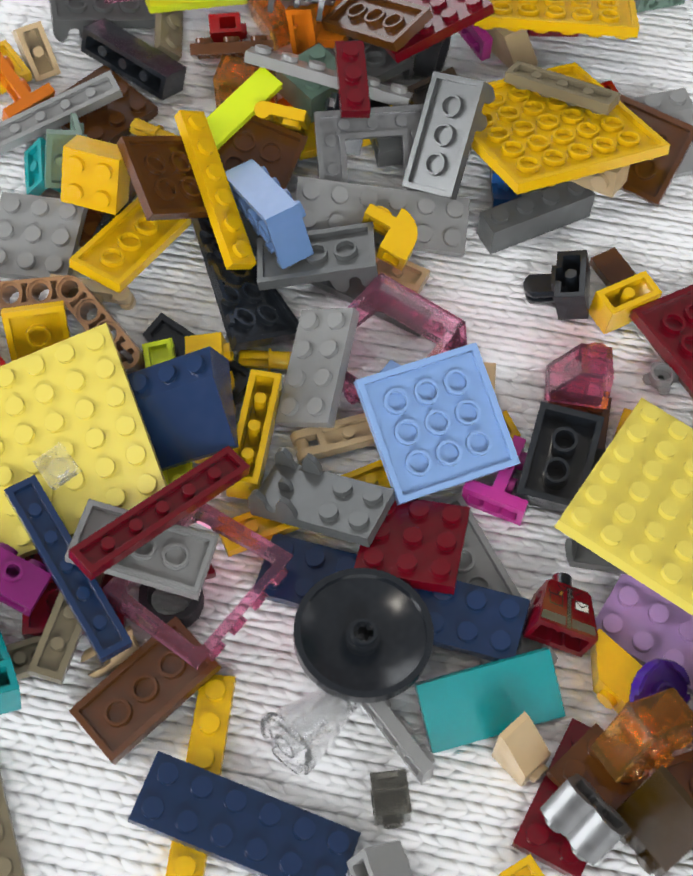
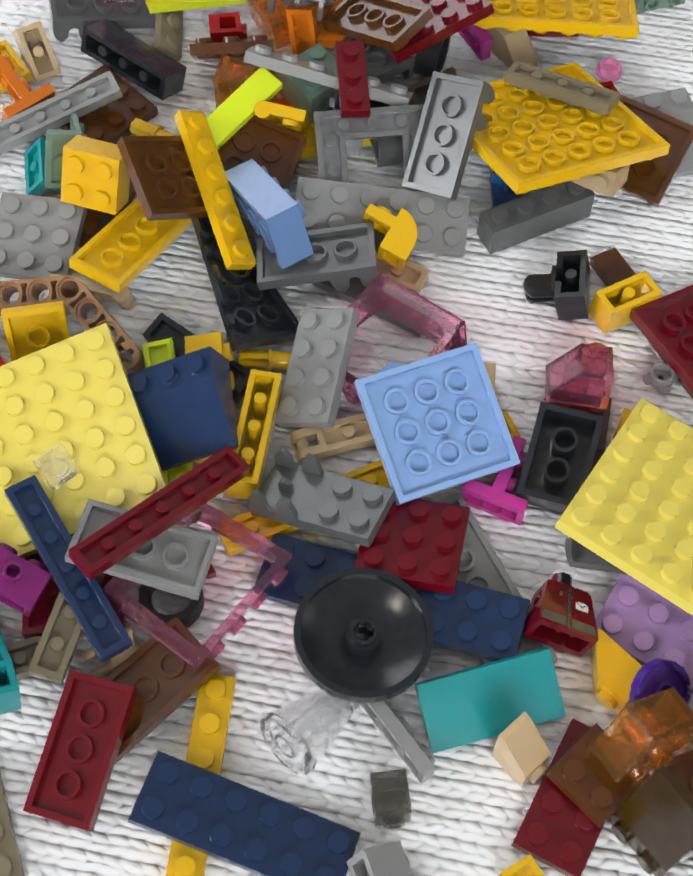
flat silver brick [540,773,631,866] -> none
none -> dark red plate [23,670,139,832]
none -> bright pink plate [595,57,622,82]

